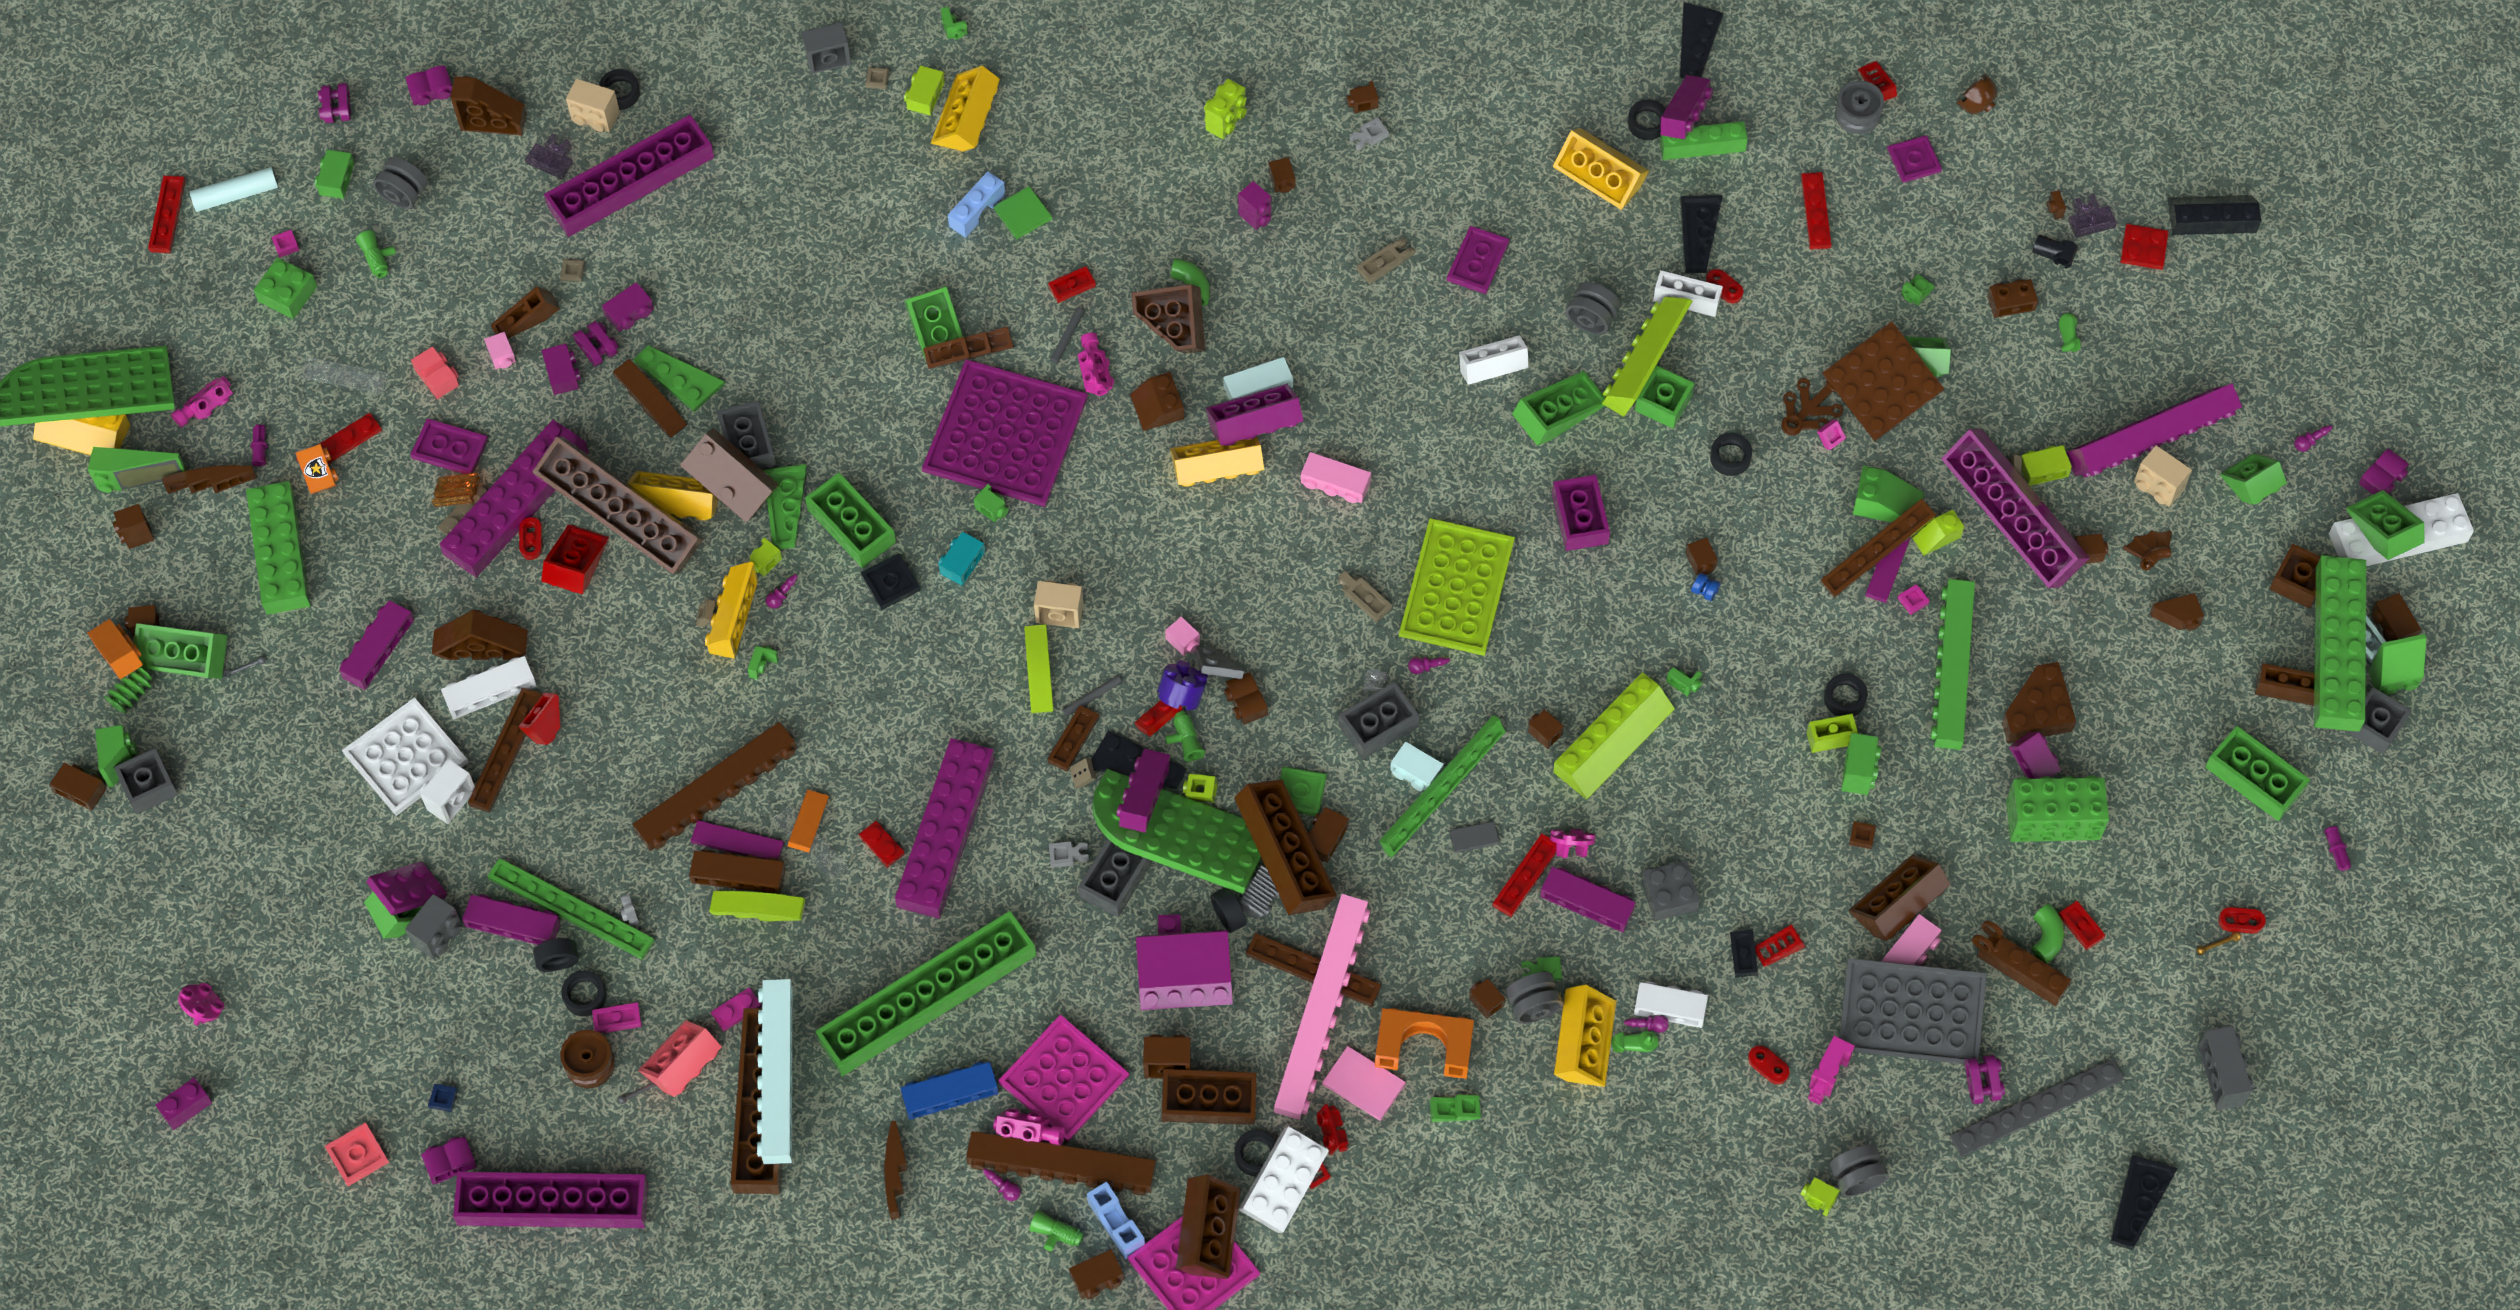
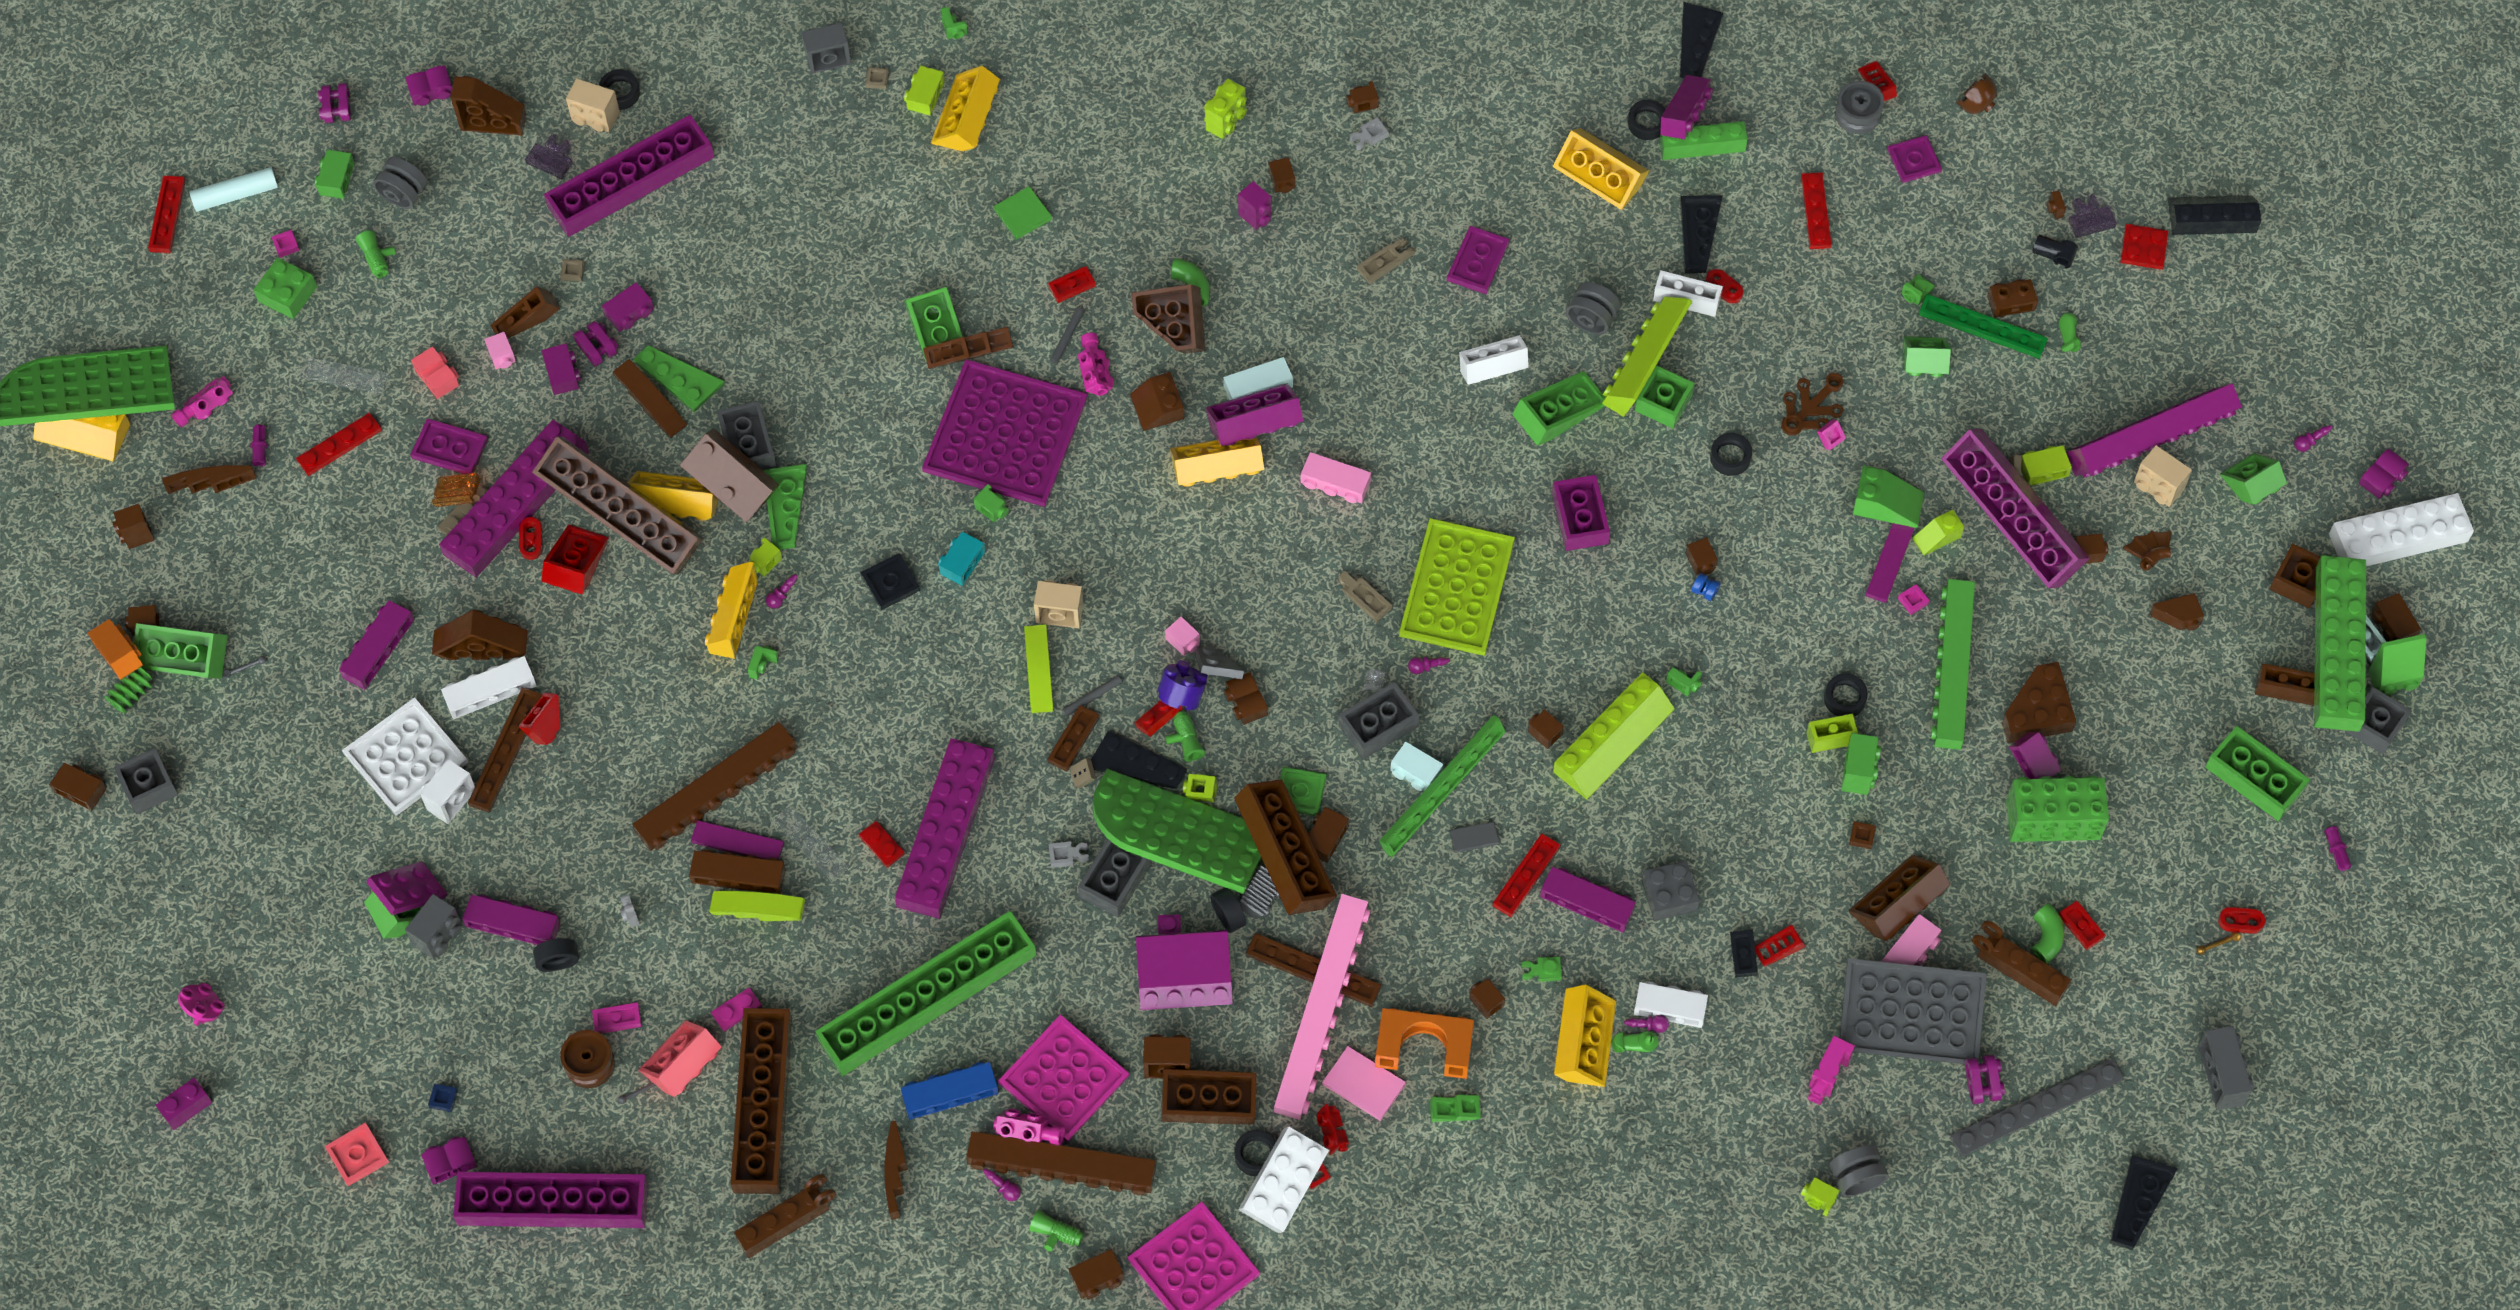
bright green slope [88,447,187,493] -> none
bright green slope [95,725,137,787] -> none
bright green brick [246,481,311,615] -> none
orange brick [295,444,338,495] -> none
bright green plate [487,858,655,960] -> none
black tyre [561,970,607,1016] -> none
dark tan tile [695,599,716,627] -> none
light aqua brick [757,979,793,1164] -> none
orange tile [788,789,829,853] -> none
bright green brick [805,473,896,568] -> none
light blue arch [948,171,1005,238] -> none
light blue arch [1087,1182,1145,1259] -> none
magenta brick [1117,749,1170,833] -> none
reddish brown slope [1176,1174,1241,1279] -> none
dark grey wheel [1505,972,1564,1024] -> none
dark pink plate [1550,829,1596,858] -> none
red plate [1748,1046,1790,1085] -> none
reddish brown plate [1820,499,1936,598] -> none
reddish brown plate [1822,321,1944,442] -> none
bright green slope [2347,490,2425,560] -> none
none -> reddish brown hinge [734,1174,837,1259]
none -> green plate [1918,294,2048,359]

